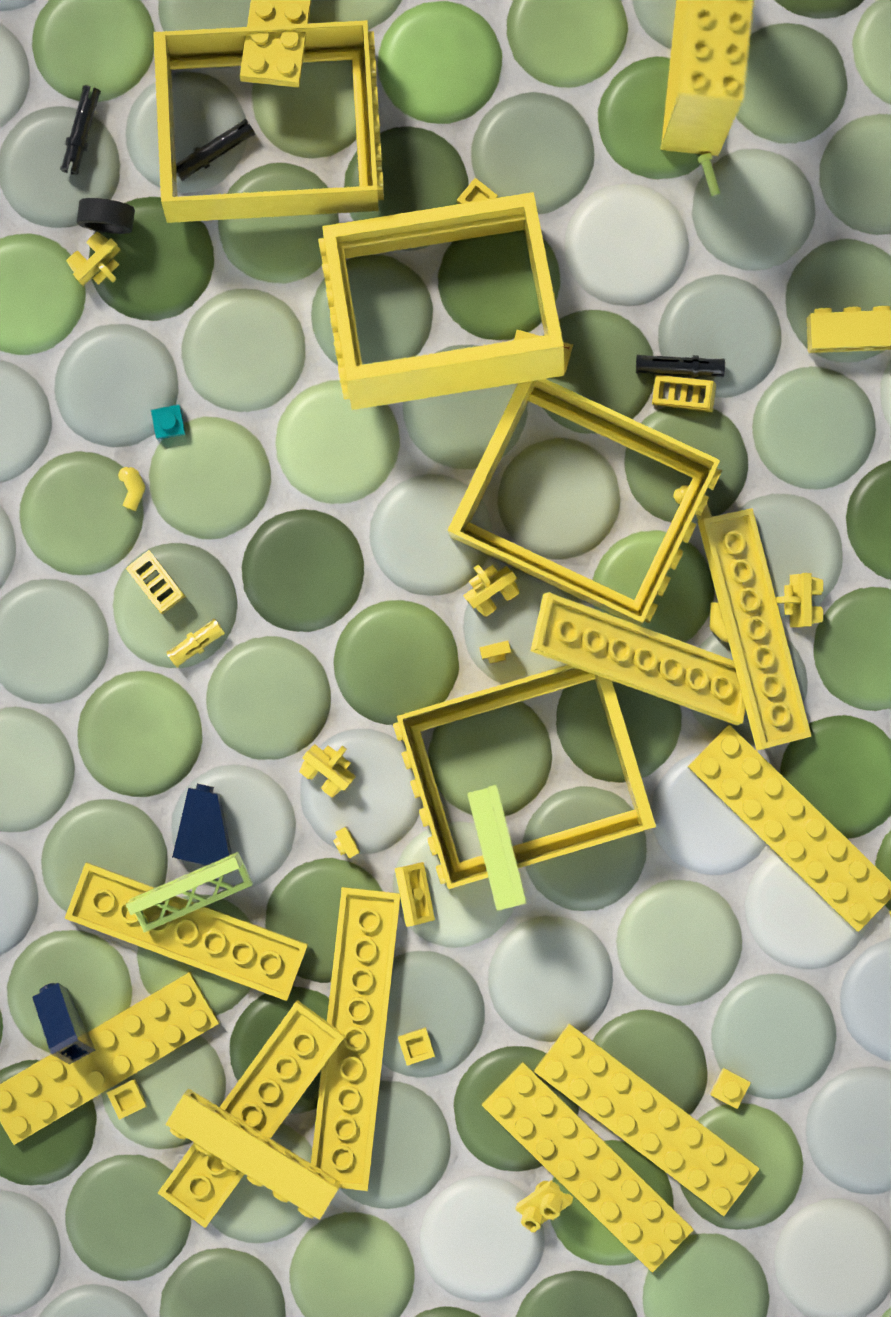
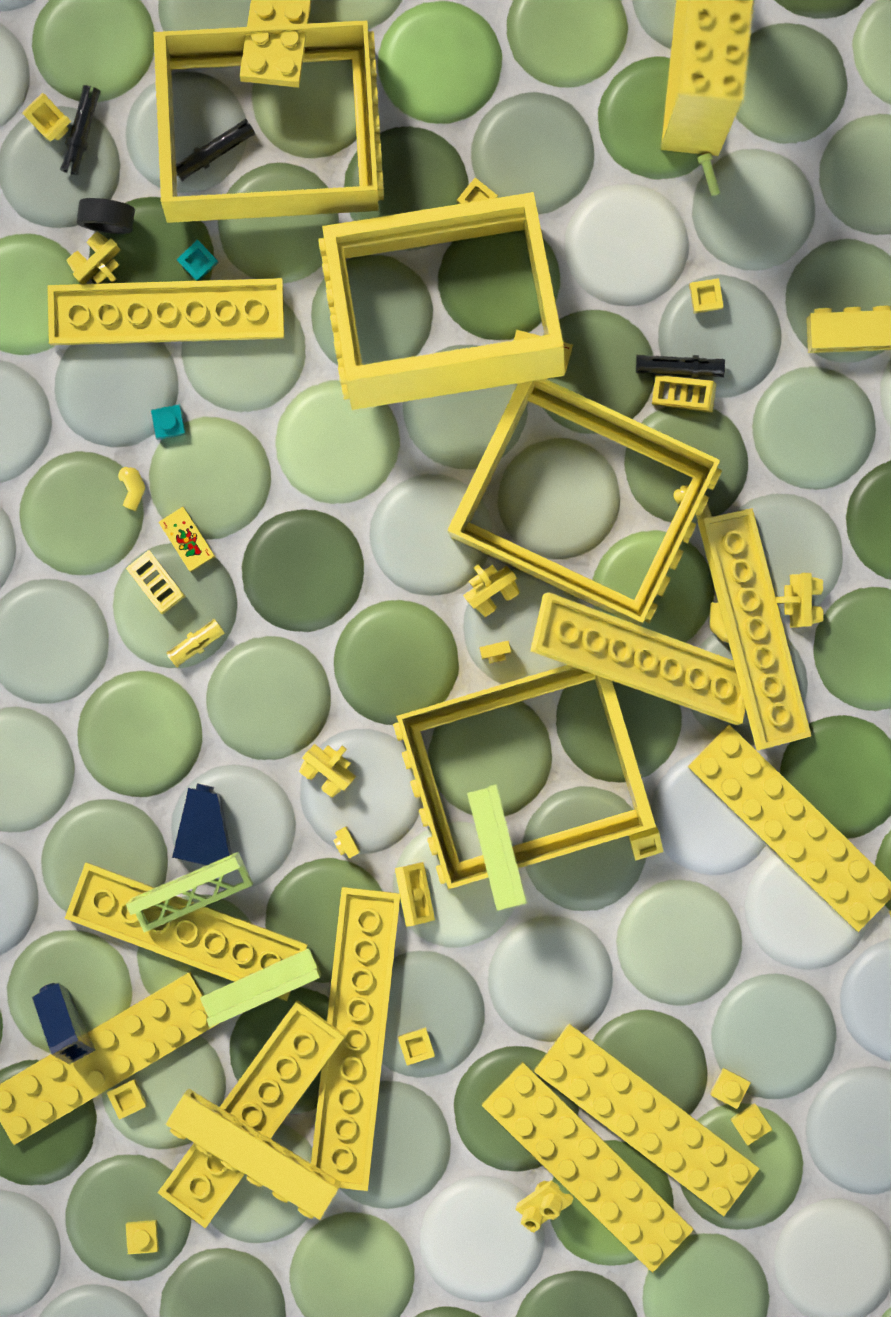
none -> light yellow bracket [22,93,71,141]
none -> light yellow plate [48,278,285,345]
none -> light yellow plate [126,1220,159,1254]
none -> light yellow tile [158,507,215,572]
none -> teal plate [176,240,219,281]
none -> yellowish green fence [200,948,321,1028]
none -> light yellow plate [628,825,664,861]
none -> light yellow plate [689,278,723,314]
none -> light yellow plate [730,1103,772,1146]

